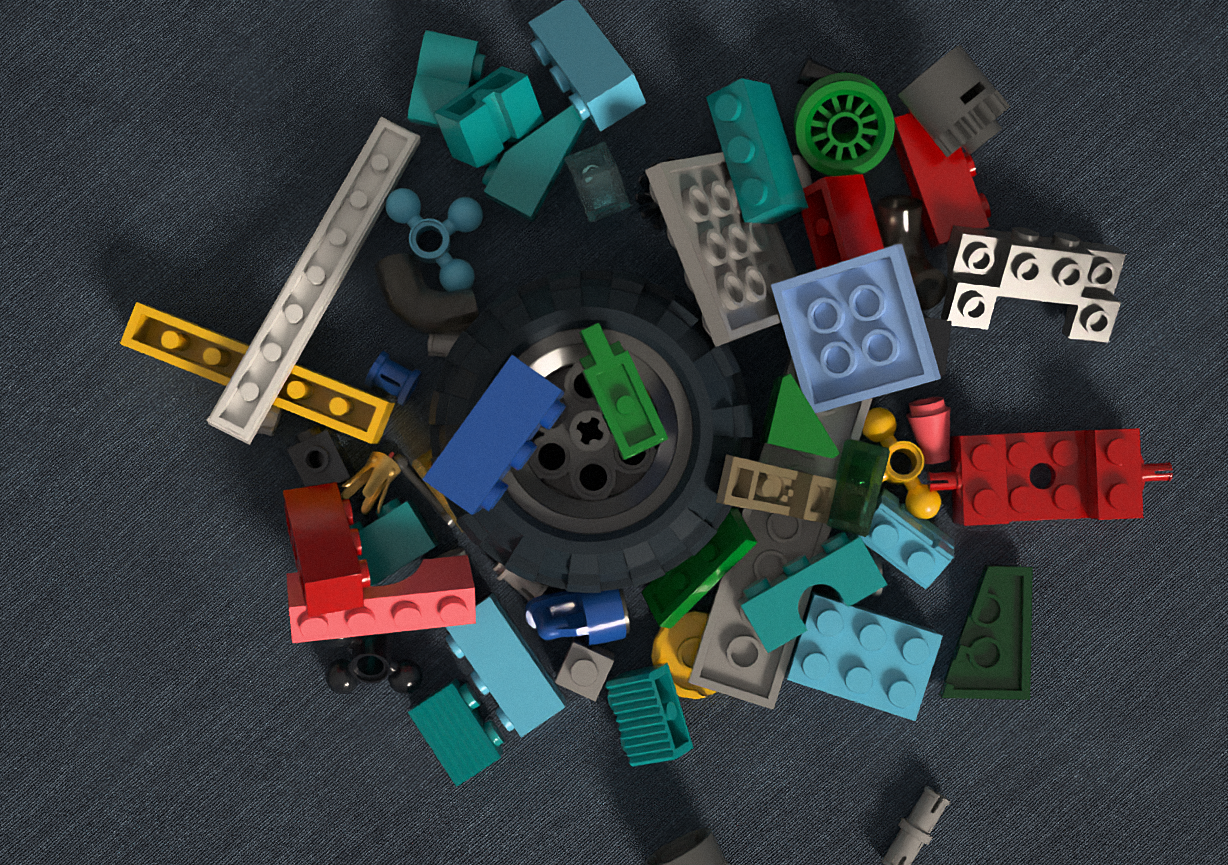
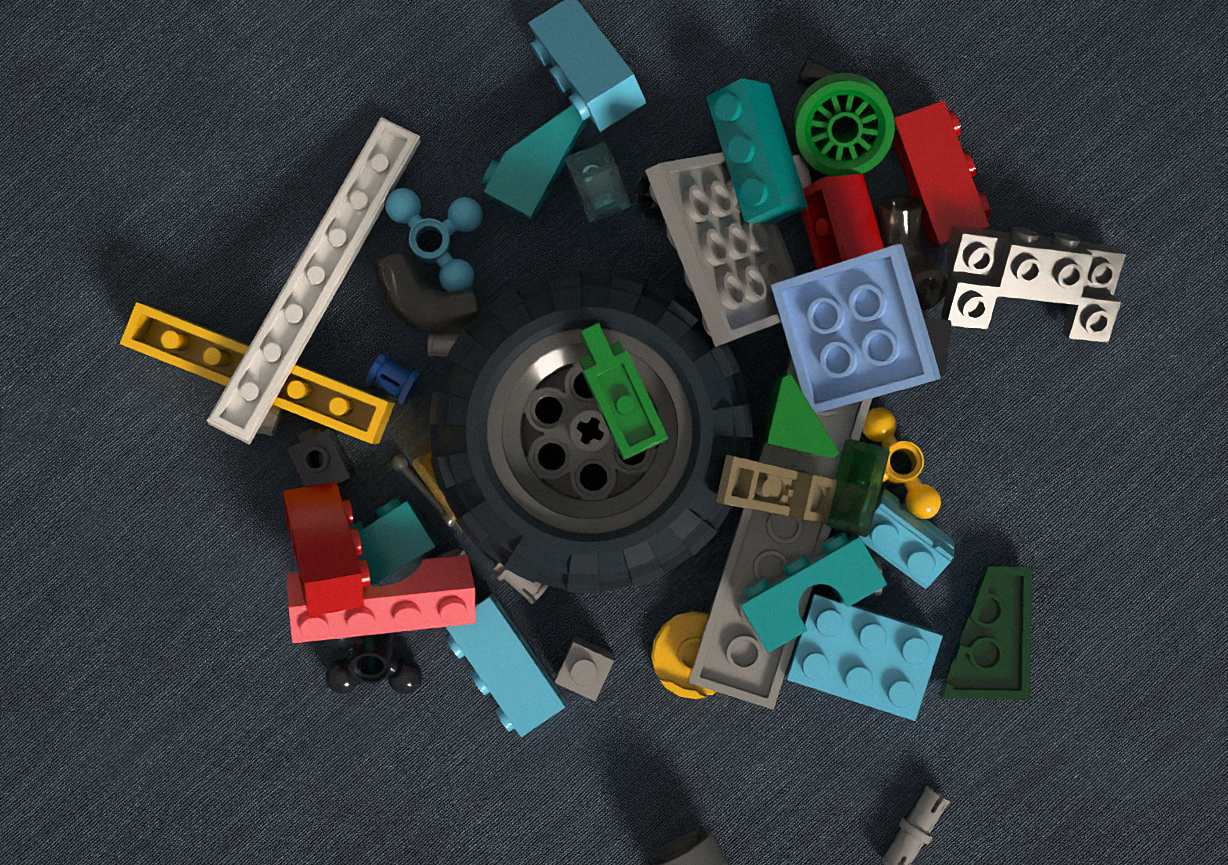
pearl gold piece [341,451,401,515] -> none
teal brick [407,30,486,129] -> none
teal brick [408,678,505,787] -> none
blue brick [422,355,566,515] -> none
teal brick [434,66,544,168] -> none
blue piece [524,588,630,646] -> none
teal brick [606,663,694,766] -> none
green plate [641,507,758,629] -> none
dark grey gear [898,44,1010,157] -> none
coral cone [906,397,950,464] -> none
red brick [927,428,1173,526] -> none

